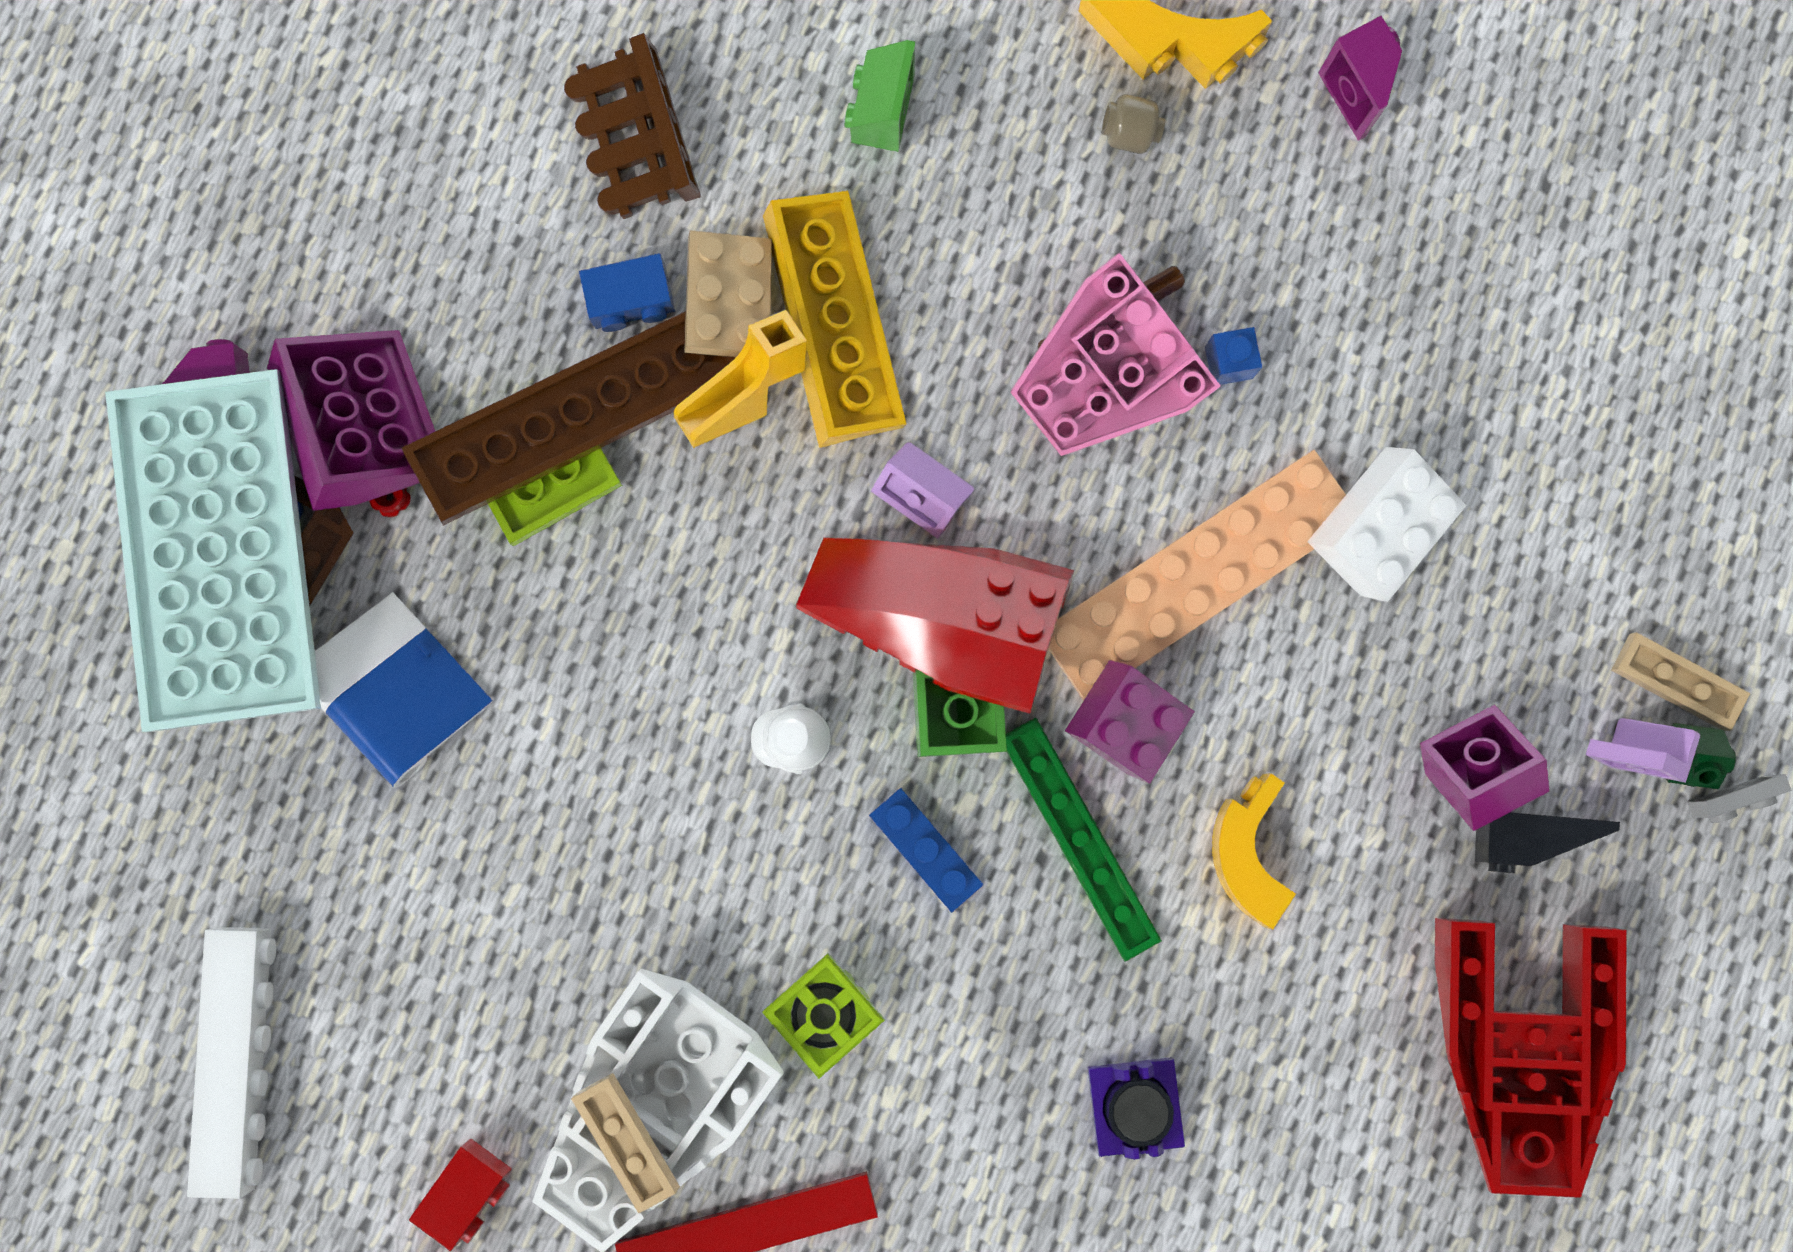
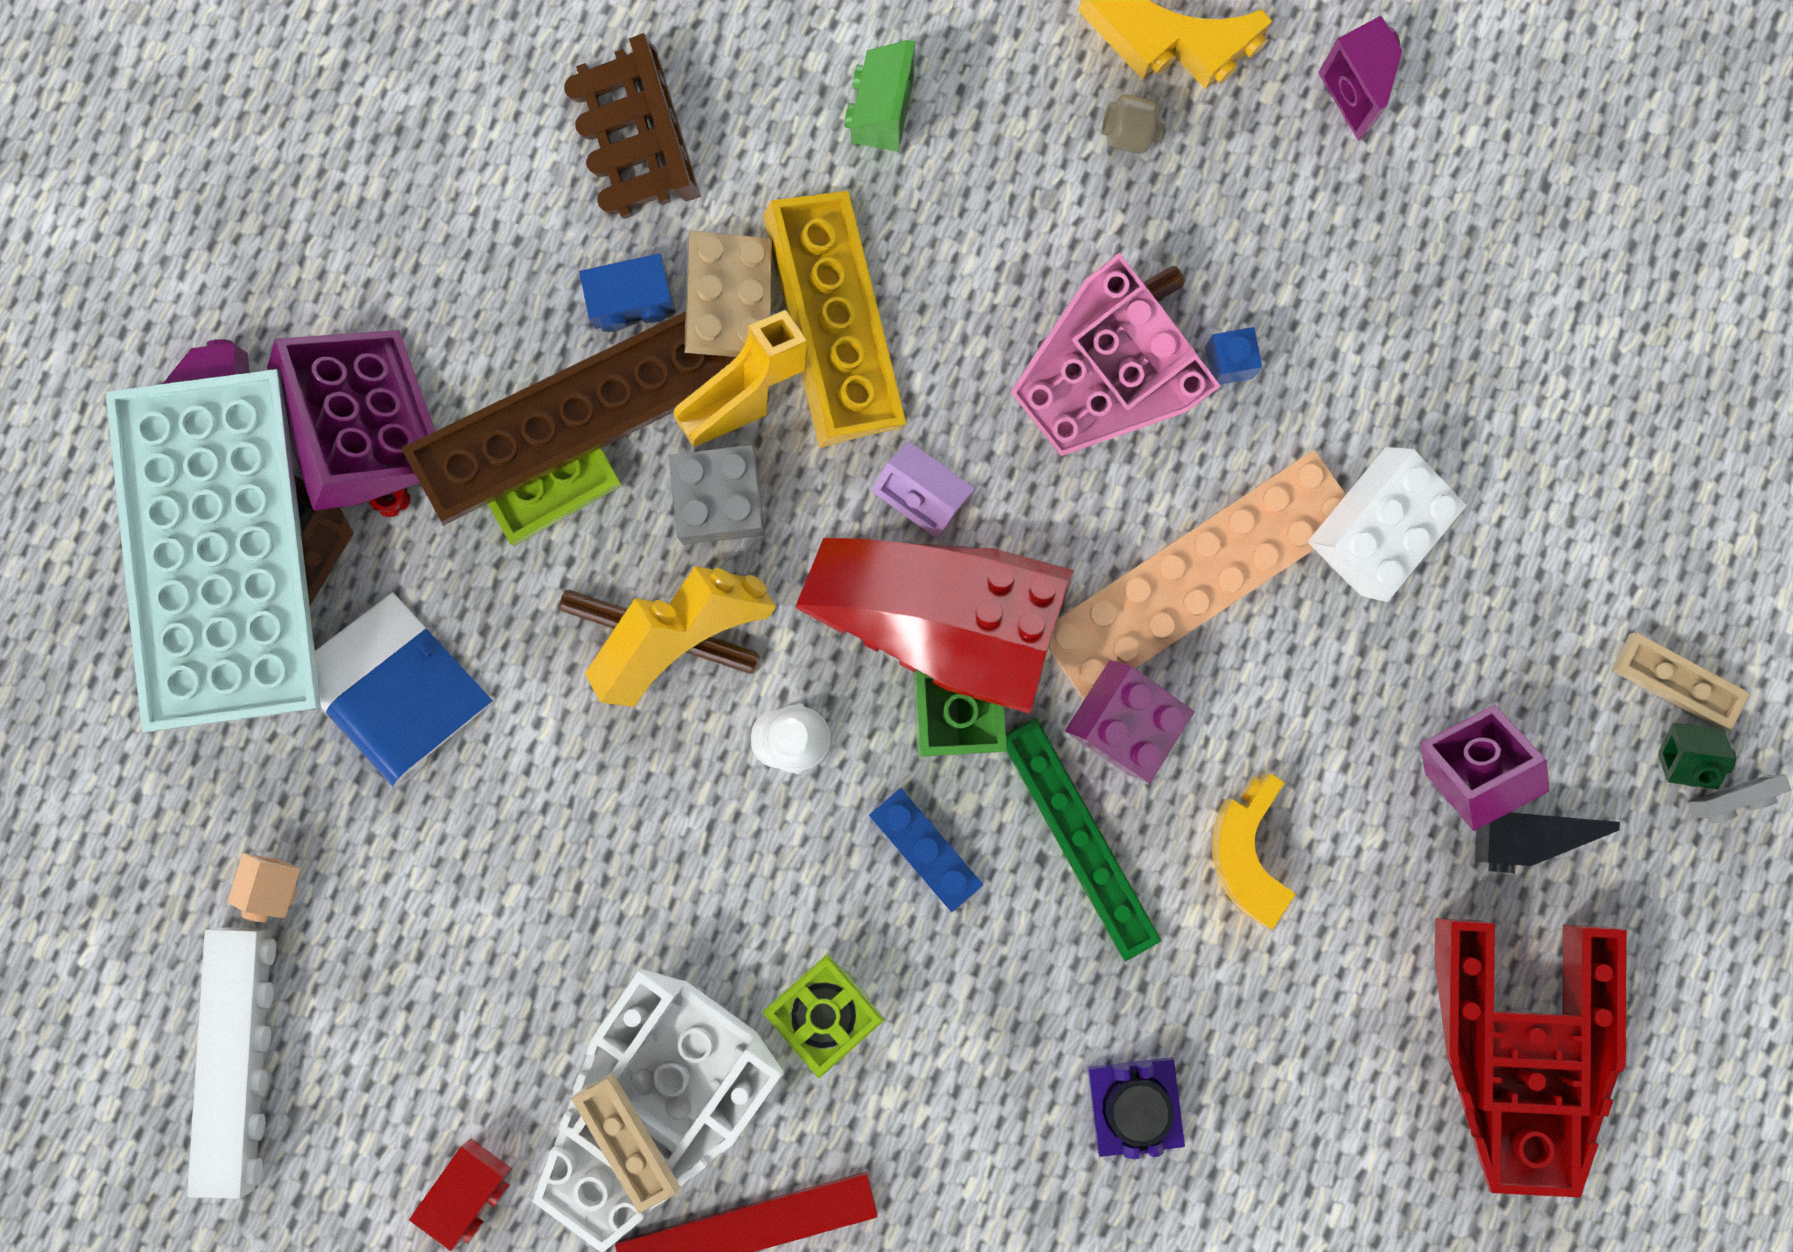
lavender panel [1586,718,1700,783] -> none
none -> light nougat brick [227,853,300,923]
none -> reddish brown axle [559,590,760,674]
none -> yellow arch [584,566,777,707]
none -> light grey brick [668,445,765,545]

